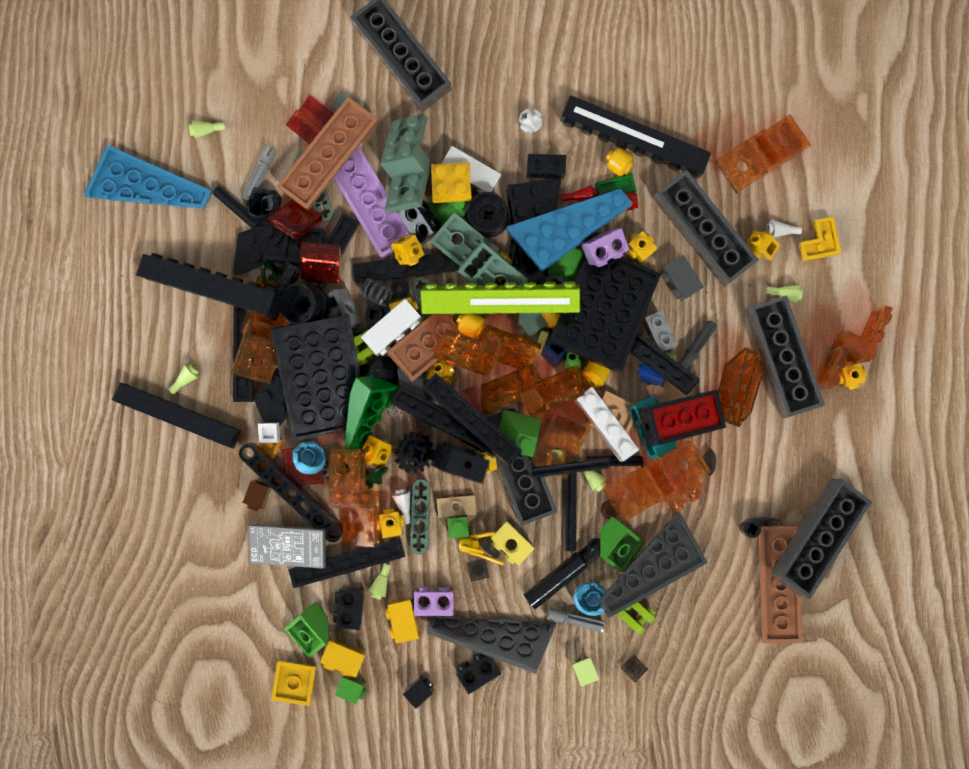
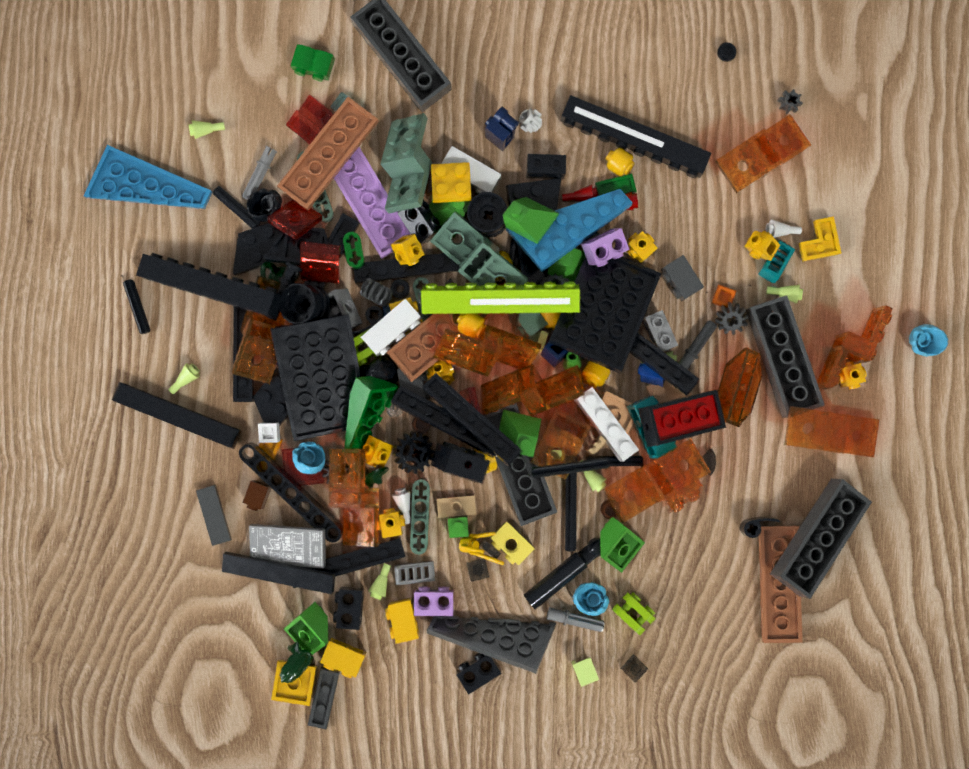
bright green brick [335,676,367,704] -> none
black brick [403,675,434,709] -> none
dark grey wing [598,511,708,618] -> none
dark grey brick [654,170,759,287] -> none
none -> black axle [123,279,151,334]
none -> dark grey tile [196,485,232,546]
none -> black tile [222,552,335,594]
none -> dark green piece [280,642,313,683]
none -> green brick [290,44,335,82]
none -> dark grey tile [308,667,340,729]
none -> green beam [343,232,365,269]
none -> light grey slope [394,561,435,585]
none -> dark blue hinge [485,106,519,152]
none -> bright green slope [503,197,559,244]
none -> tan tile [585,436,606,455]
none -> orange tile [711,285,736,308]
none -> dark grey gear [715,302,749,335]
none -> black plate [717,42,737,62]
none -> teal slope [758,240,795,284]
none -> dark grey gear [778,89,803,114]
none -> clear orange bracket [784,406,879,457]
none -> medium azure hair [909,324,949,357]

